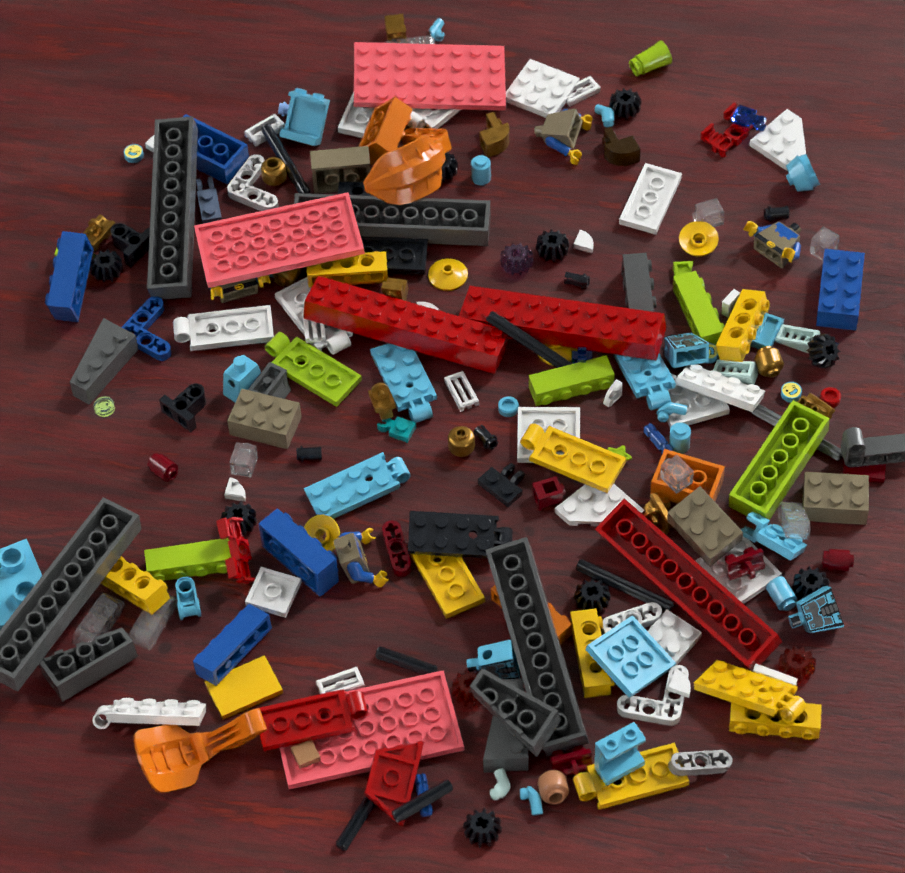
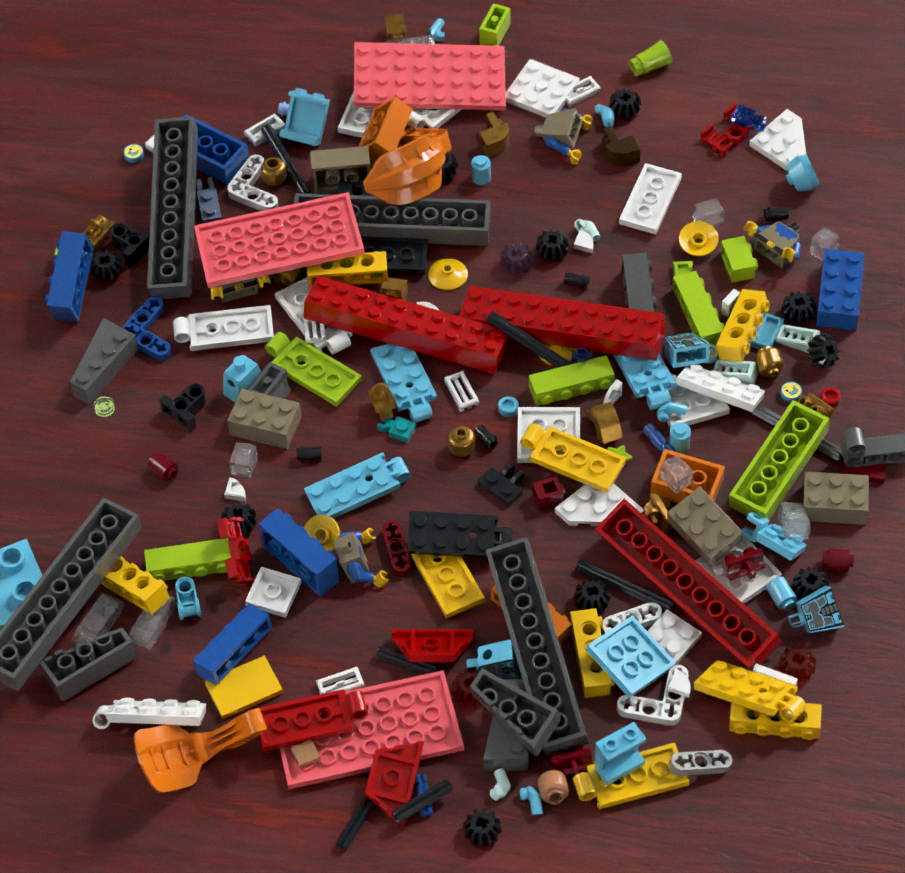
none -> red wing [391,629,475,663]
none -> lime brick [479,3,511,46]
none -> light aqua arm [574,219,601,242]
none -> pearl gold brick [587,402,623,444]
none -> lime brick [720,236,758,283]
none -> black gear [781,291,816,325]

